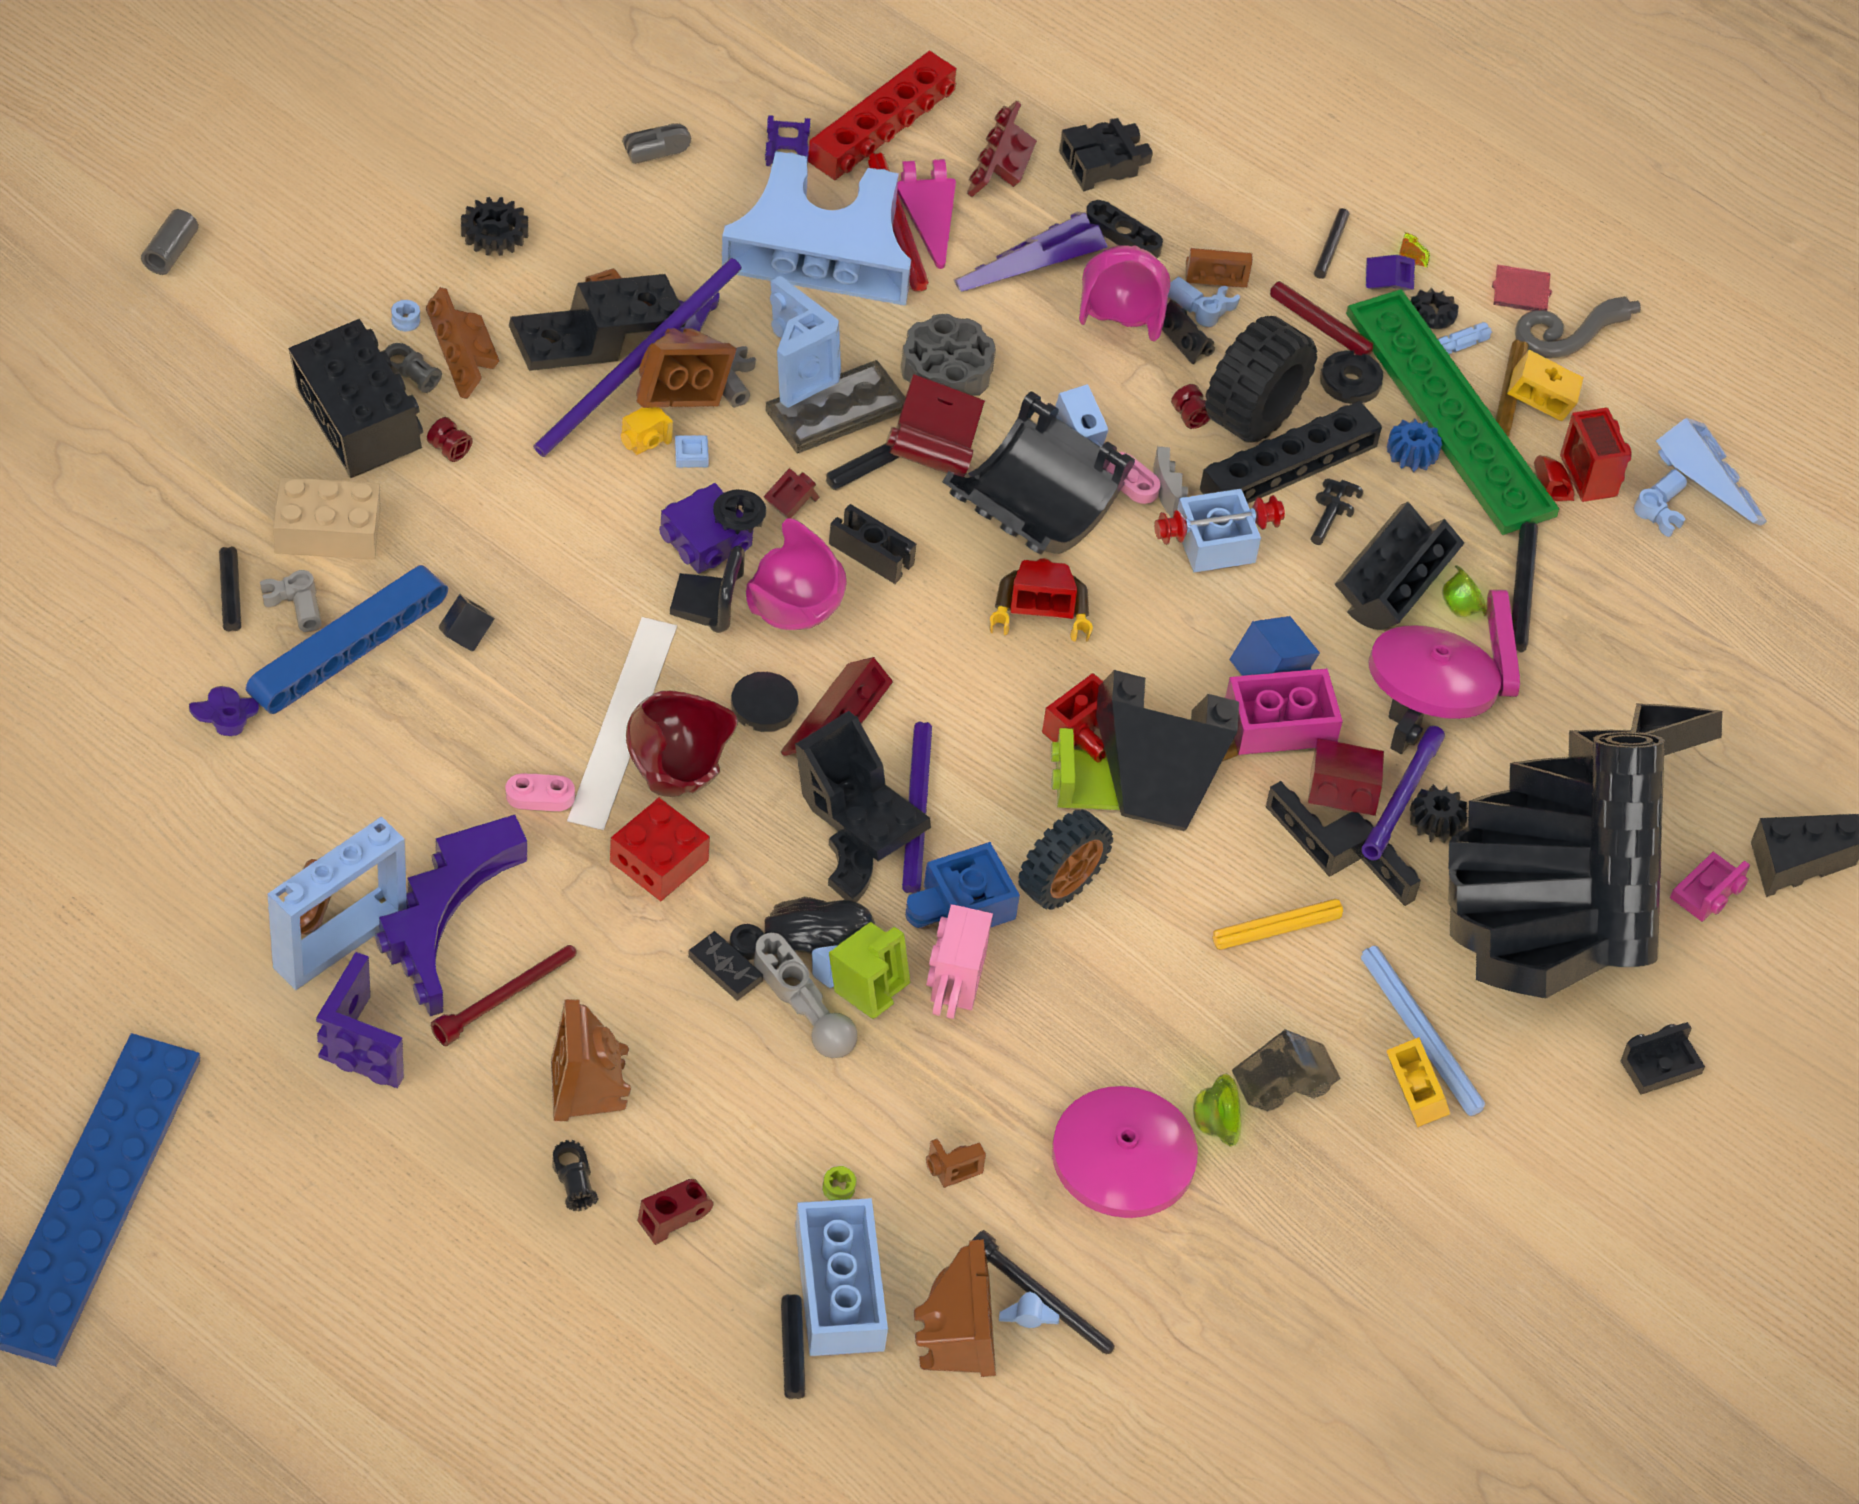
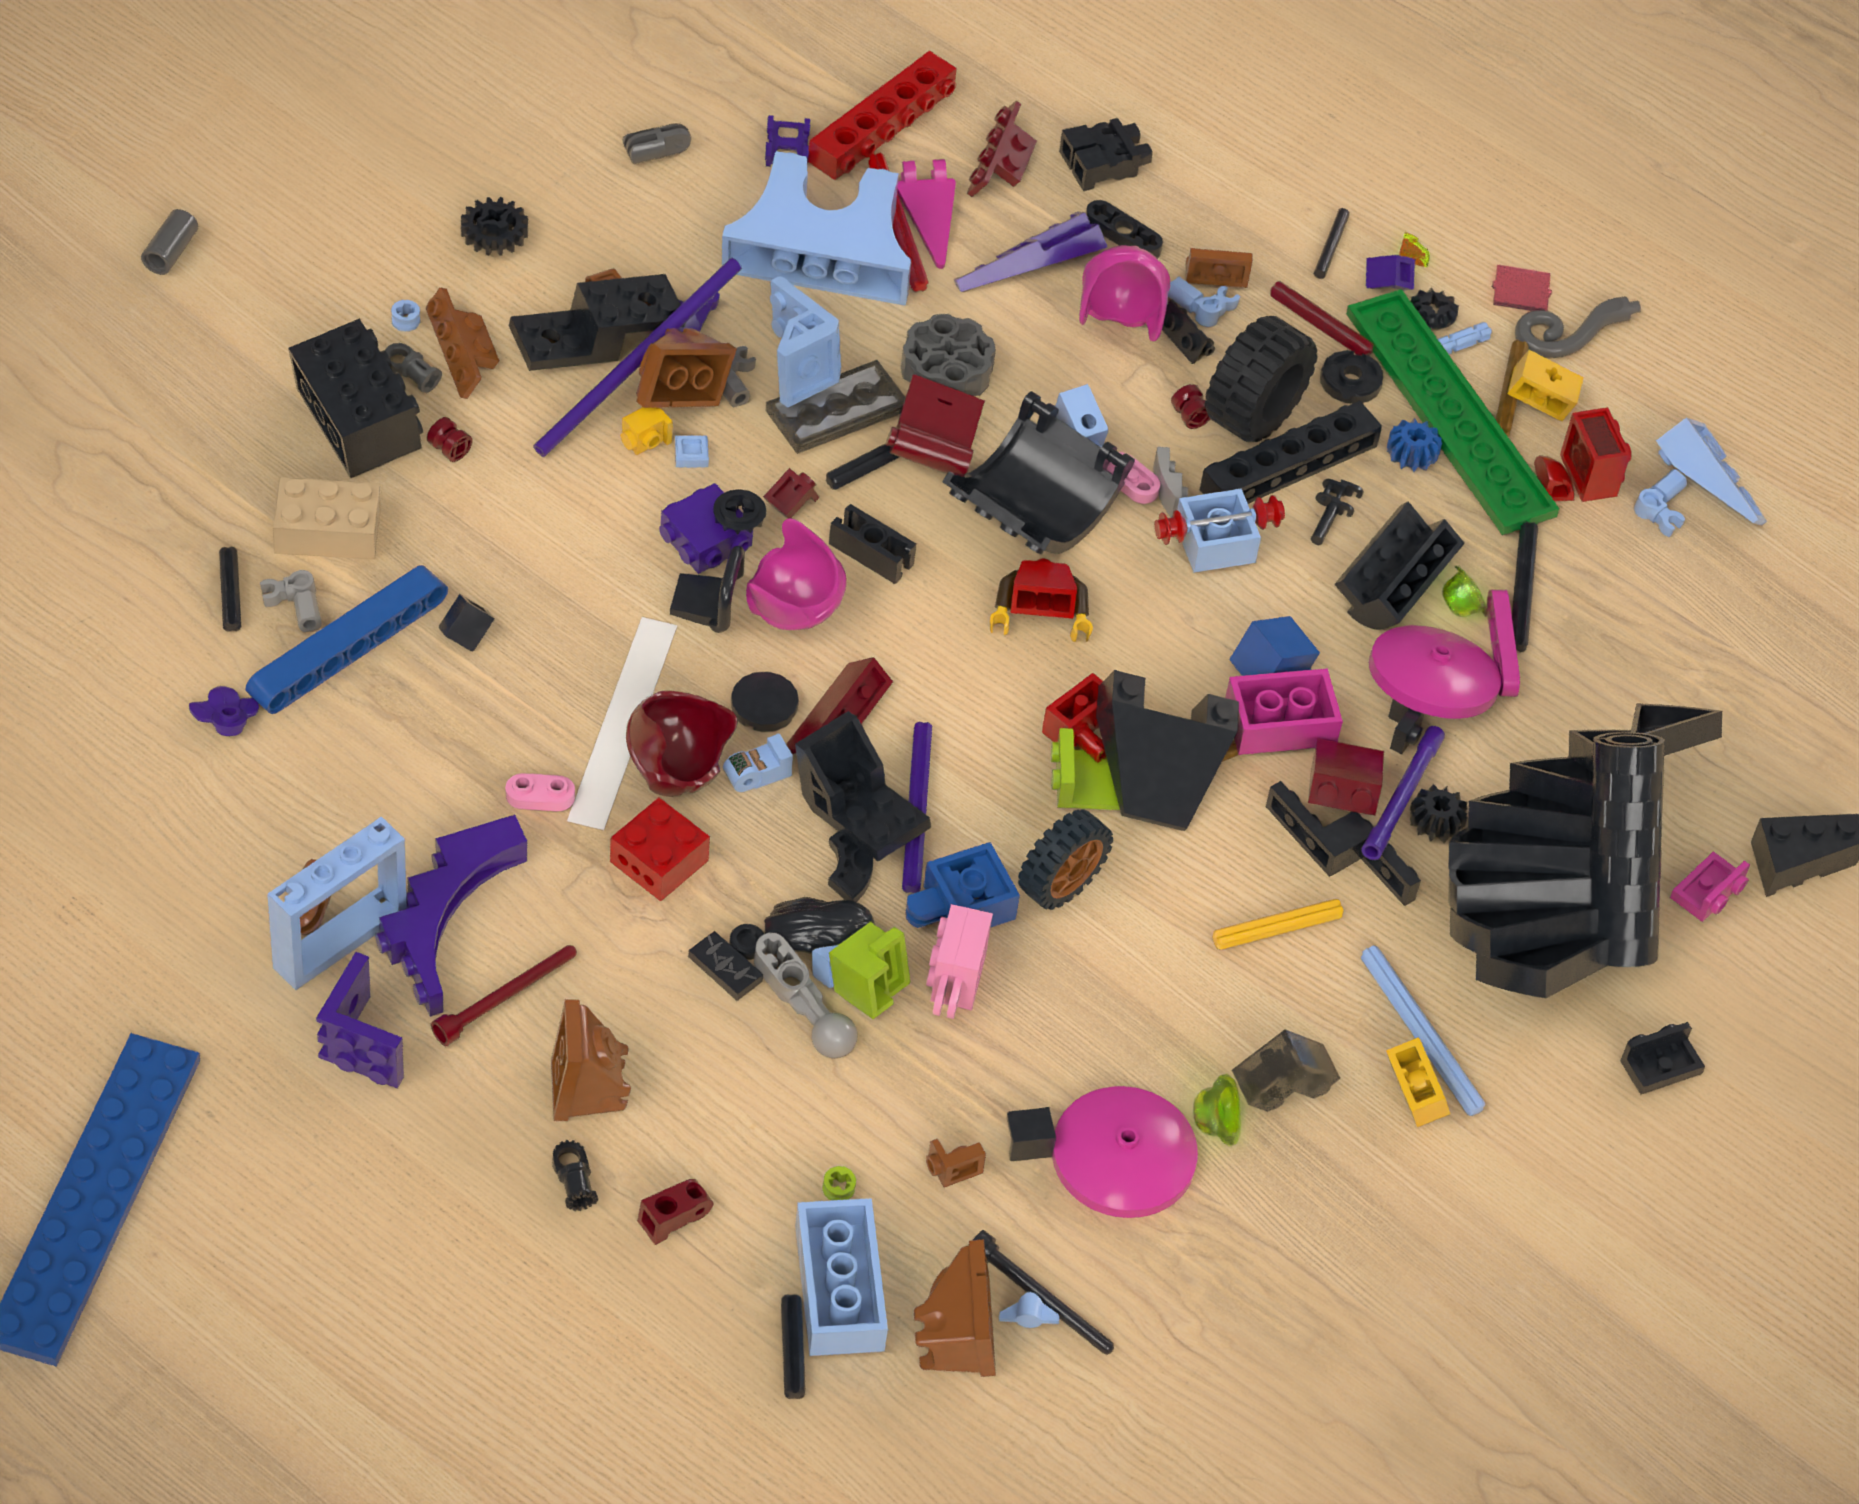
none -> light blue leg [723,733,793,792]
none -> black panel [1007,1107,1056,1161]

